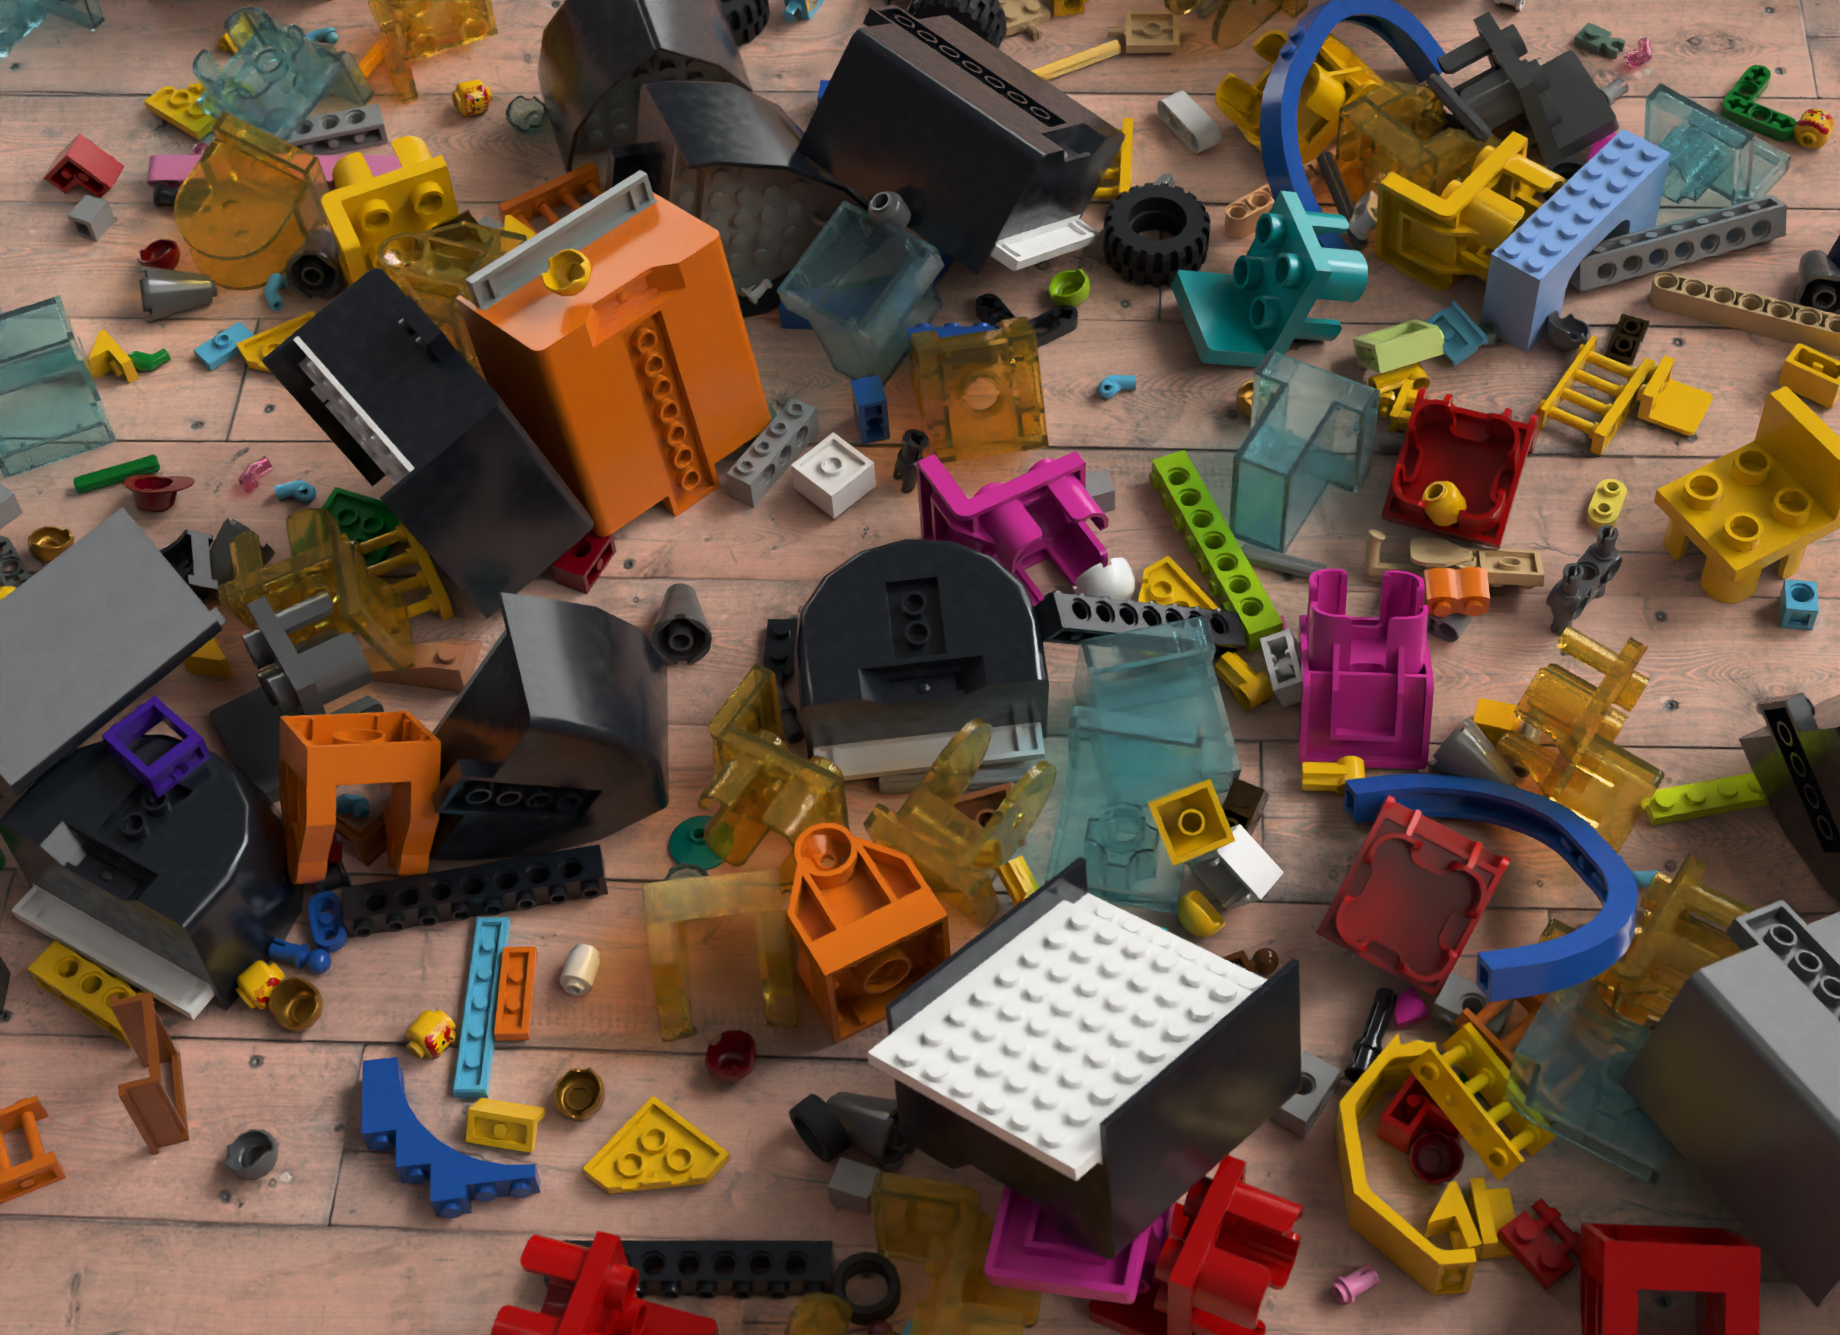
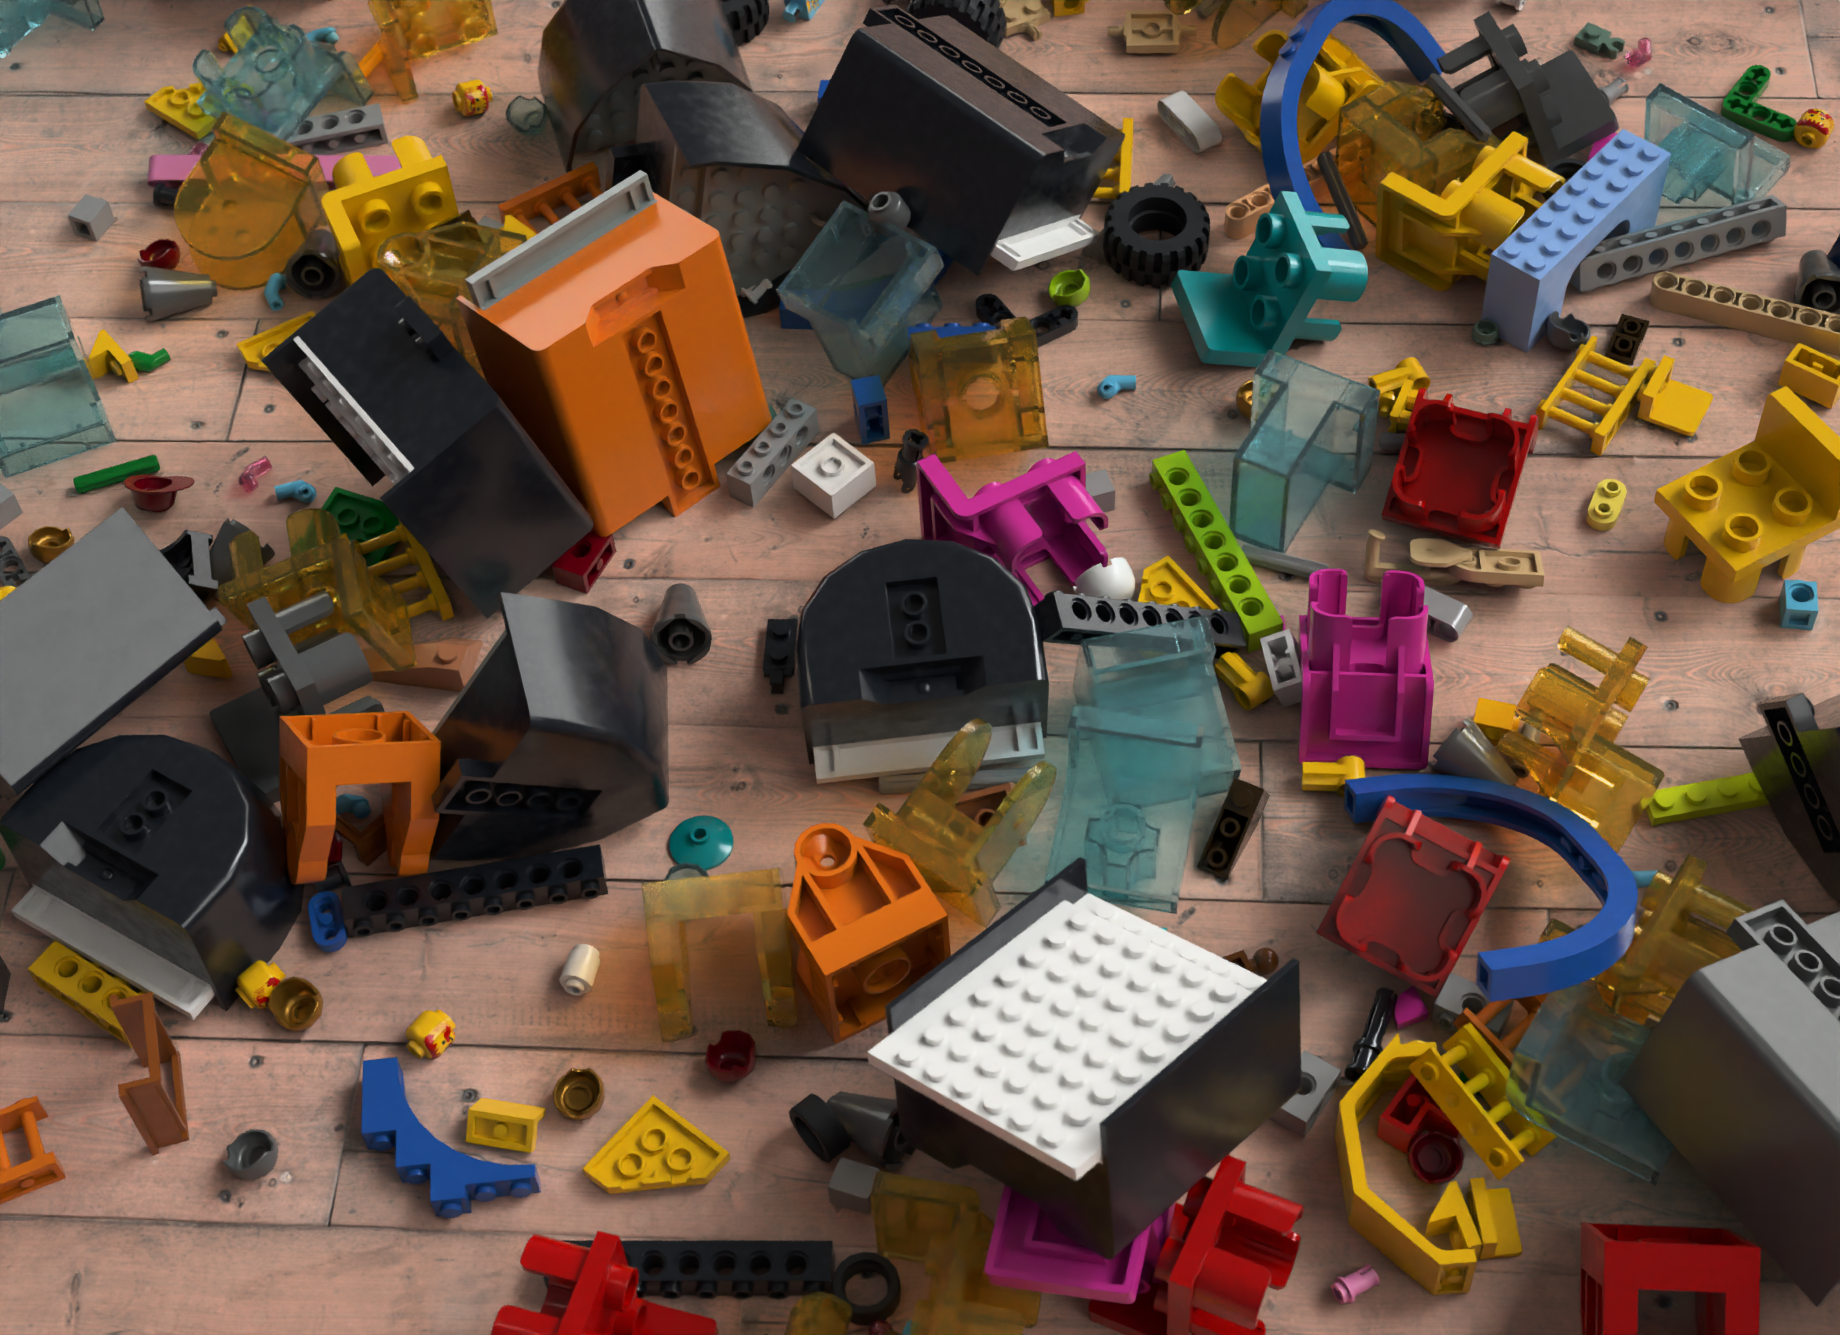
red brick [43,134,124,198] -> none
dark purple window [101,695,211,798] -> none
medium azure plate [194,321,254,371] -> none
blue pin [268,938,332,974] -> none
medium azure tile [452,917,511,1097] -> none
orange plate [494,946,538,1041] -> none
yellow hair [541,249,591,296] -> none
clear yellow piece [697,664,850,893] -> none
dark grey pin [764,683,805,744] -> none
yellow piece [995,855,1039,908] -> none
yellow axle [1030,40,1121,81] -> none
yellow slope [1147,779,1236,866] -> none
yellow hair [1177,889,1226,938] -> none
white container [1185,824,1284,910] -> none
white piece [1349,190,1378,240] -> none
yellowish green window [1352,319,1445,373] -> none
yellow head [1421,481,1467,526] -> none
orange brick [1423,567,1490,617] -> none
medium azure plate [1425,301,1489,367] -> none
red plate [1496,1198,1581,1290] -> none
dark grey piece [1546,525,1623,637] -> none

